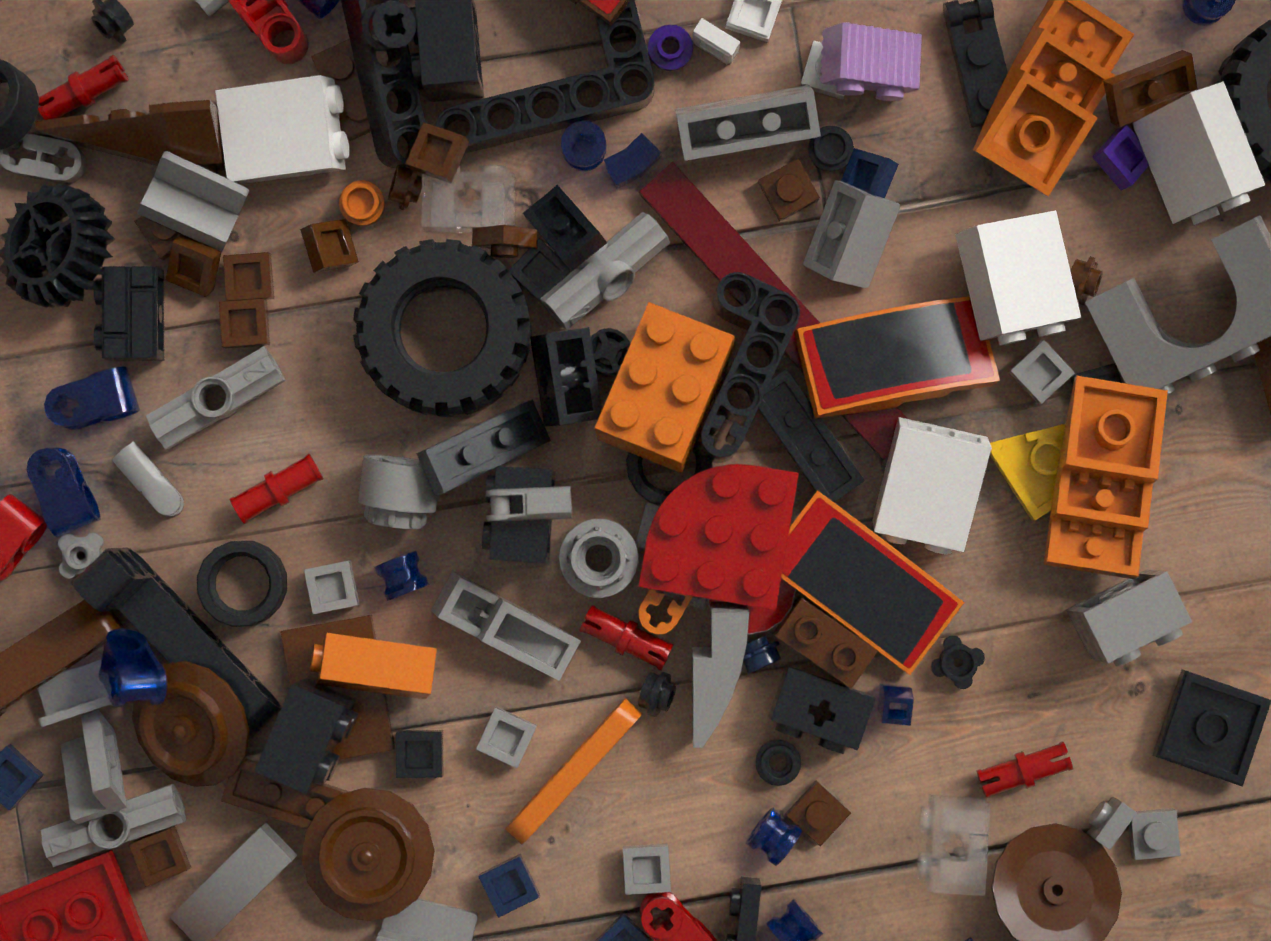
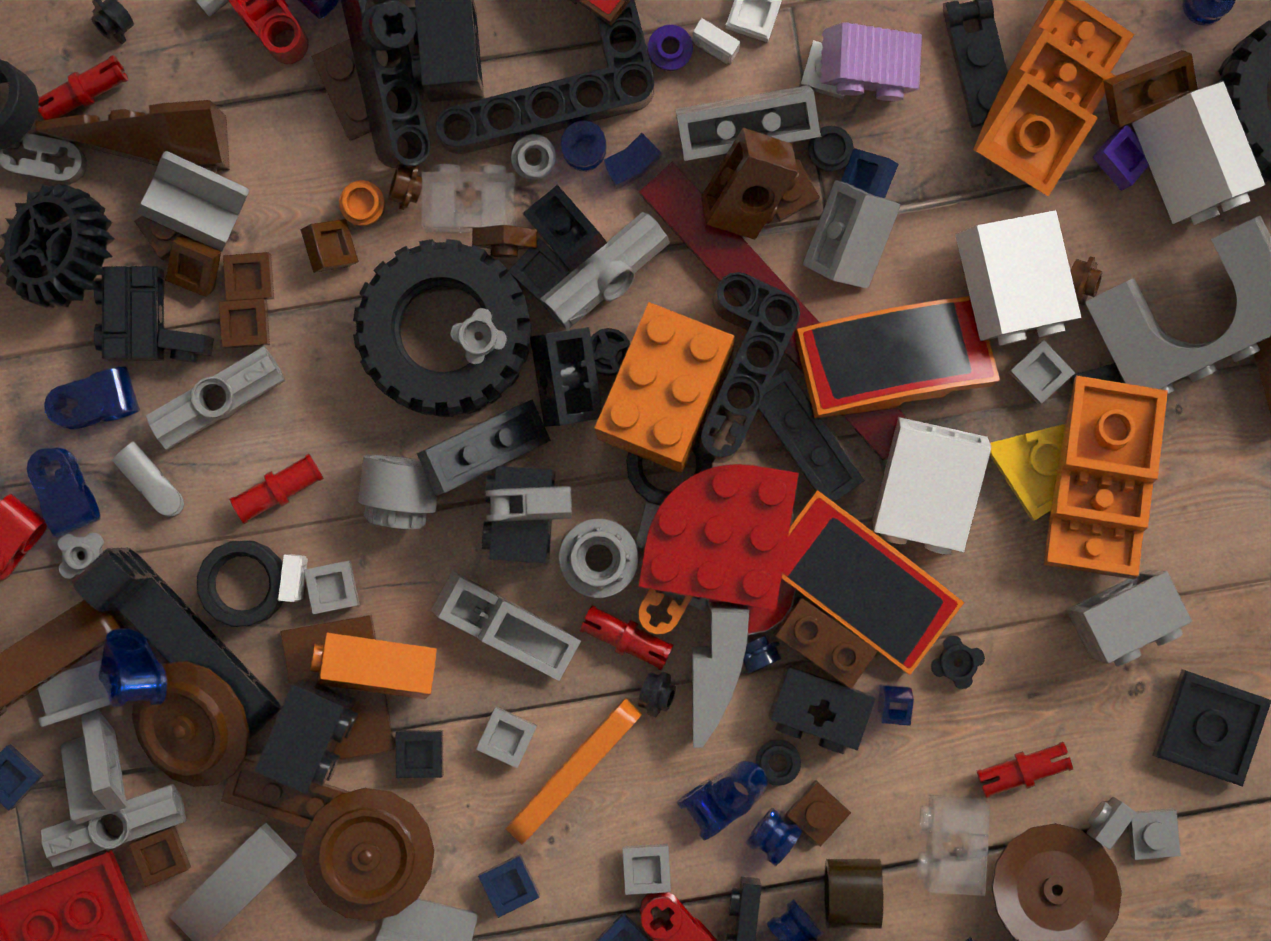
white brick [215,75,349,184] -> none
clear blue wheel [374,551,430,601] -> none
reddish brown plate [405,122,469,184] -> none
none -> black plate [158,329,214,363]
none -> white tile [278,554,308,602]
none -> light grey plate [451,308,507,364]
none -> light grey plate [510,133,556,180]
none -> clear blue piece [677,761,768,841]
none -> reddish brown brick [701,127,799,240]
none -> dark brown piece [824,859,883,929]

